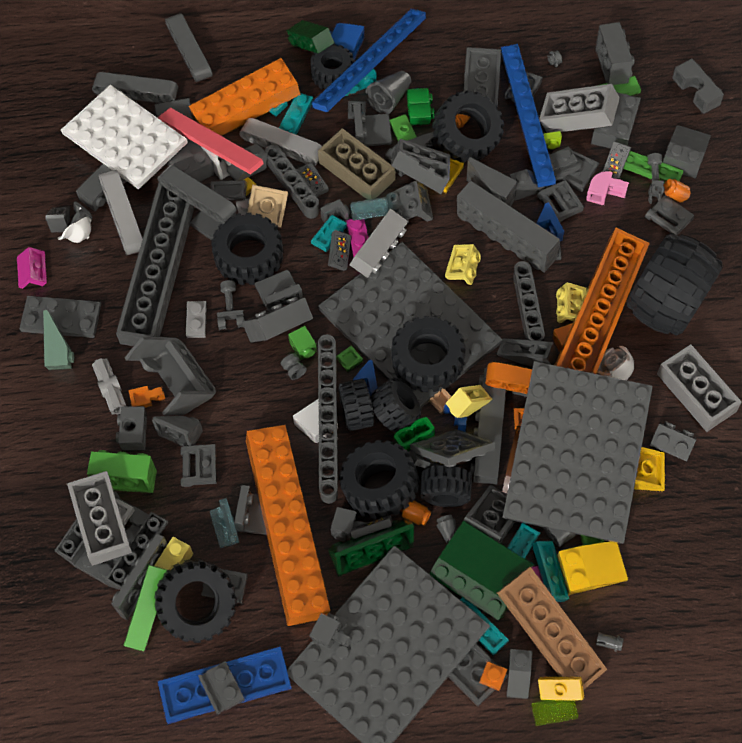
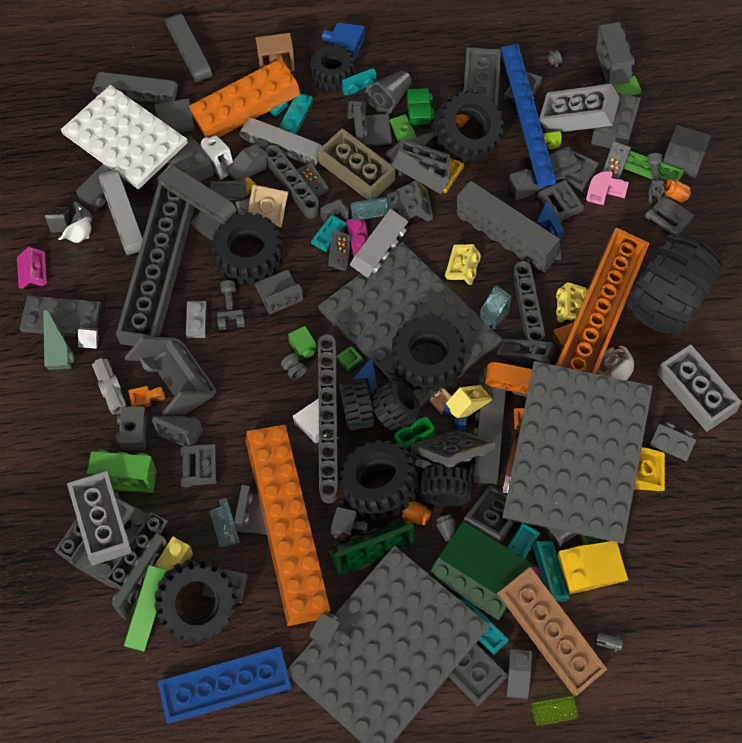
coral tile [158,108,264,175] -> none
dark grey plate [198,661,245,715] -> none
dark grey wedge [242,296,313,342] -> none
dark green brick [286,20,334,54] -> none
blue plate [312,9,426,112] -> none
dark grey tile [351,515,393,539] -> none
dark grey slope [467,157,517,207] -> none
orange plate [480,661,507,691] -> none
yellow plate [538,677,584,700] -> none
dark grey arch [673,59,724,114] -> none
none -> tile [78,327,98,349]
none -> medium nougat brick [256,33,295,72]
none -> clear light blue slope [480,285,511,329]

